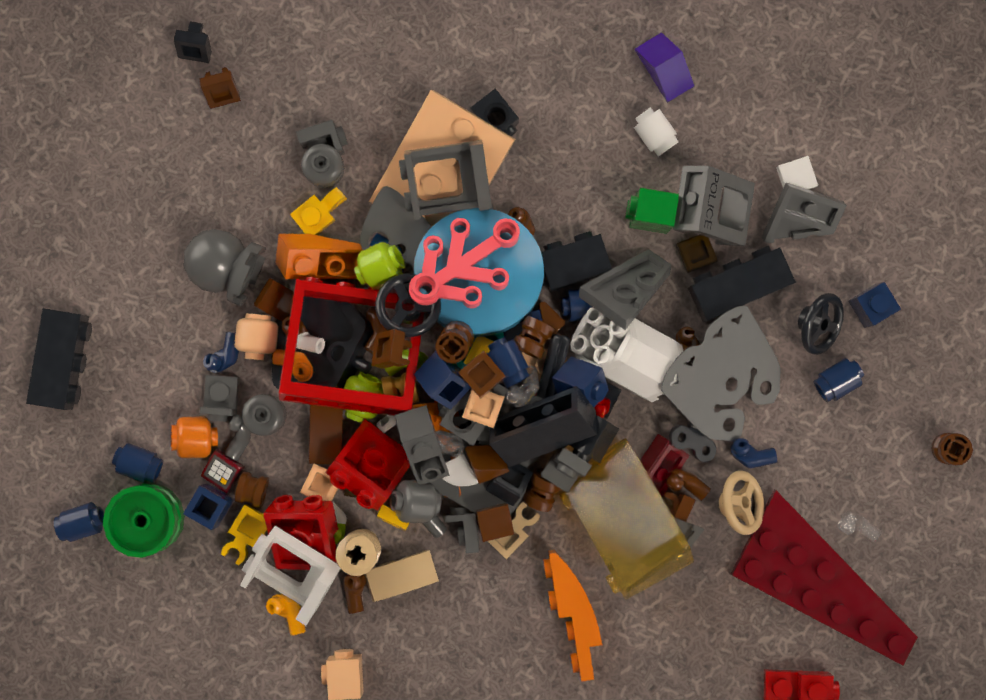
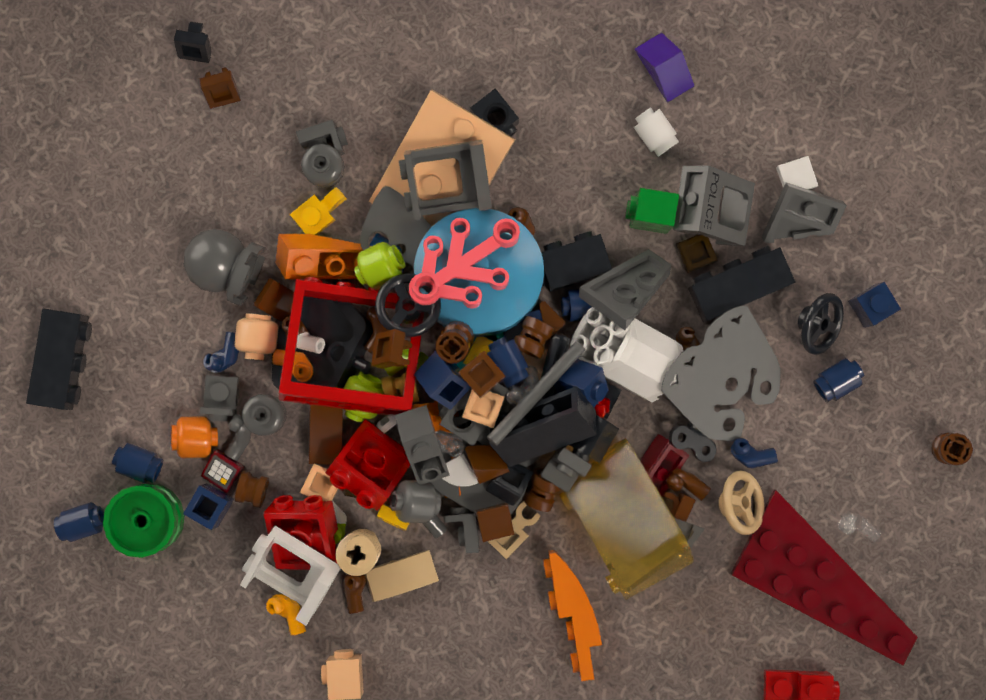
yellow plate [221,504,267,565] -> none
none -> dark grey piece [487,341,585,446]

